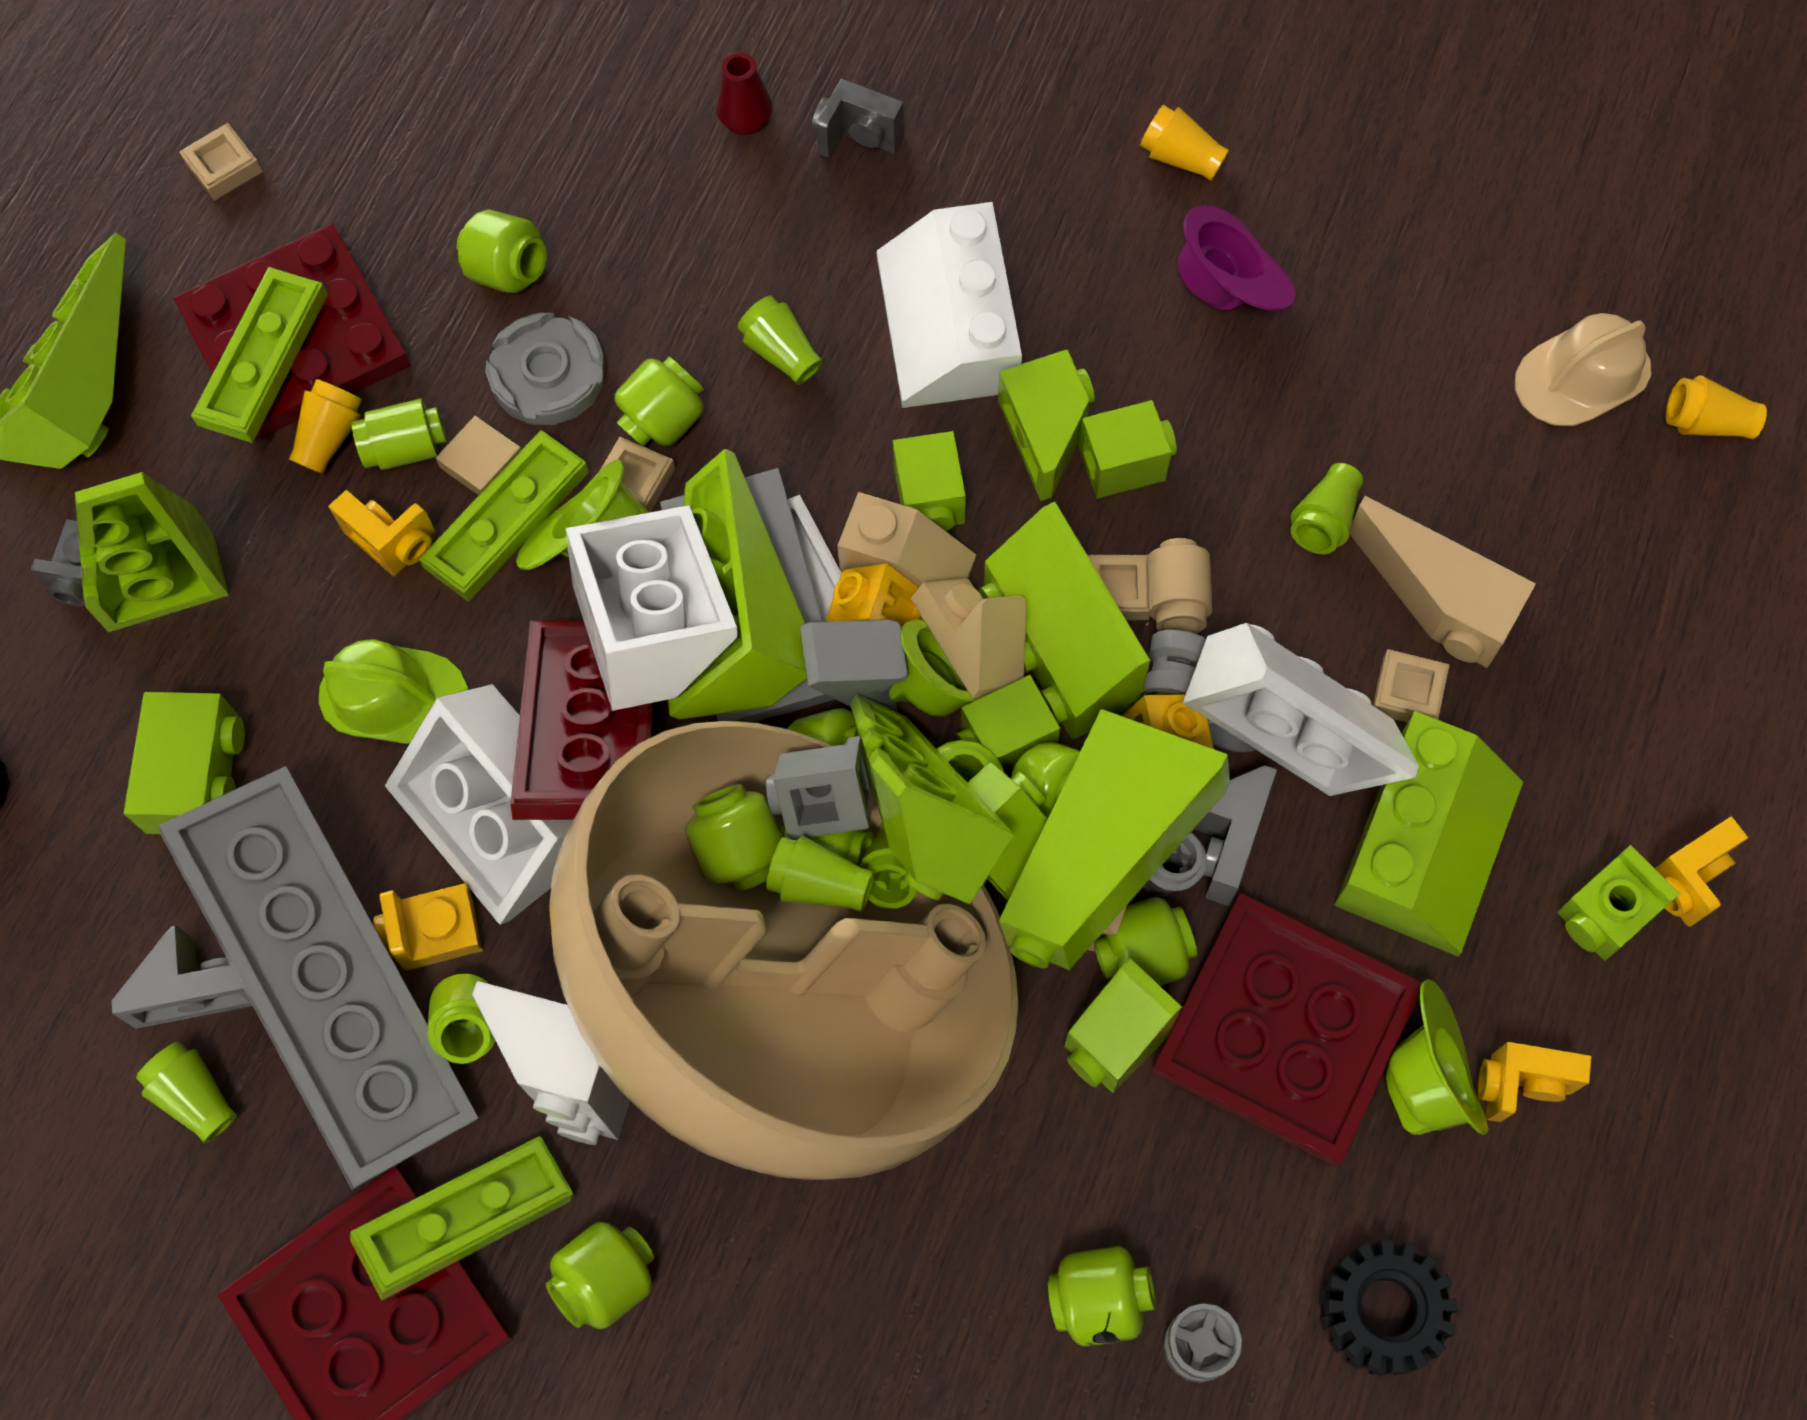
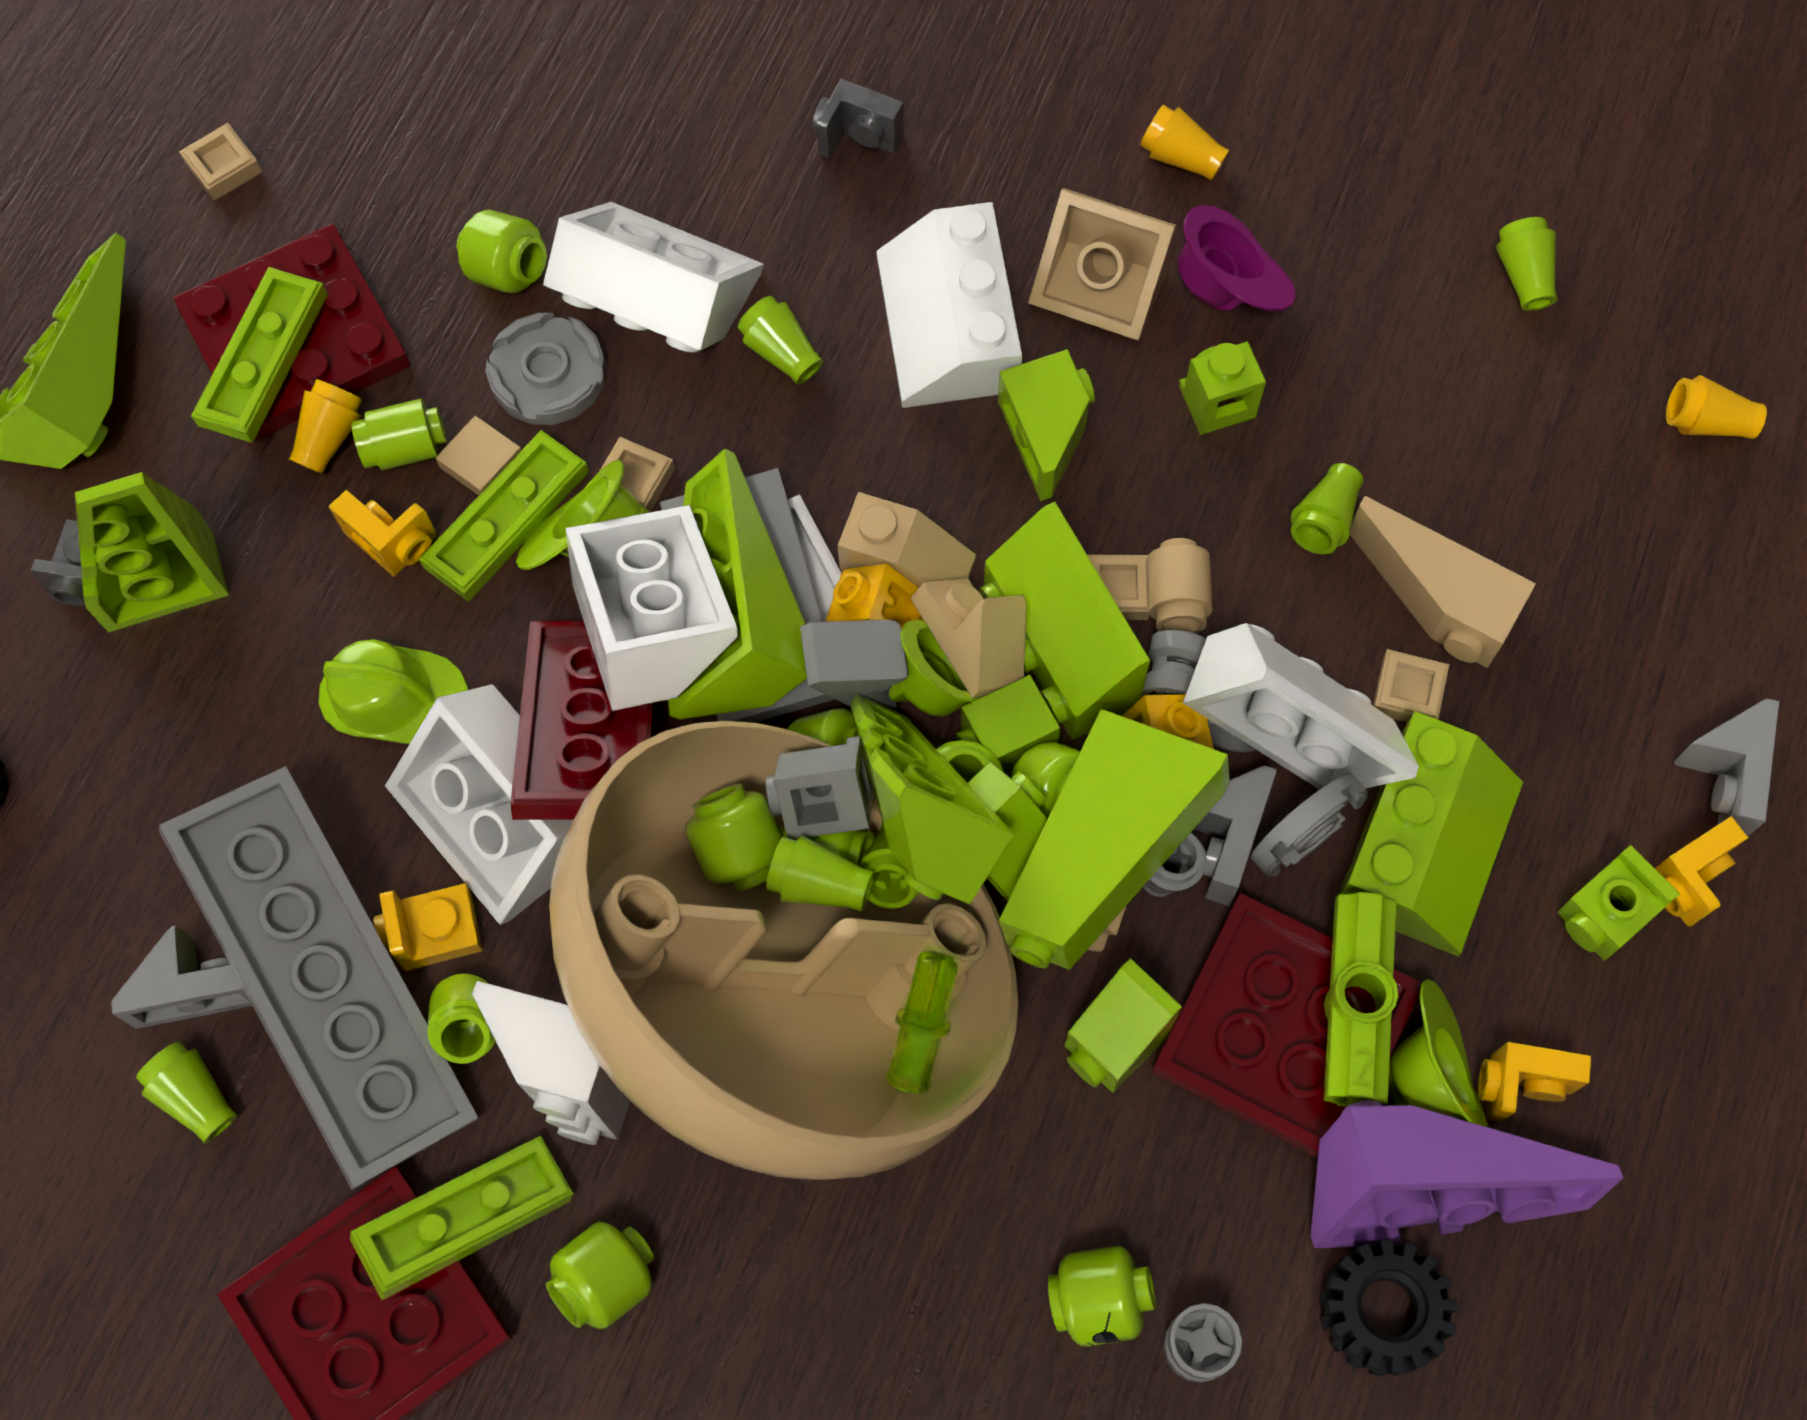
lime brick [123,692,245,834] -> none
lime head [614,356,704,447] -> none
dark red cone [716,52,772,135] -> none
lime brick [893,431,966,531] -> none
lime brick [1079,400,1177,499] -> none
lime head [1093,897,1197,986] -> none
tan piece [1515,313,1651,426] -> none
none -> white slope [543,202,764,352]
none -> clear neon green axle [886,950,958,1094]
none -> tan slope [1028,188,1177,340]
none -> lime brick [1178,341,1266,435]
none -> light grey tile [1250,772,1368,877]
none -> medium lavender wedge [1311,1100,1623,1248]
none -> lime piece [1324,892,1398,1107]
none -> lime cone [1496,217,1557,311]
none -> light grey slope [1674,698,1779,836]

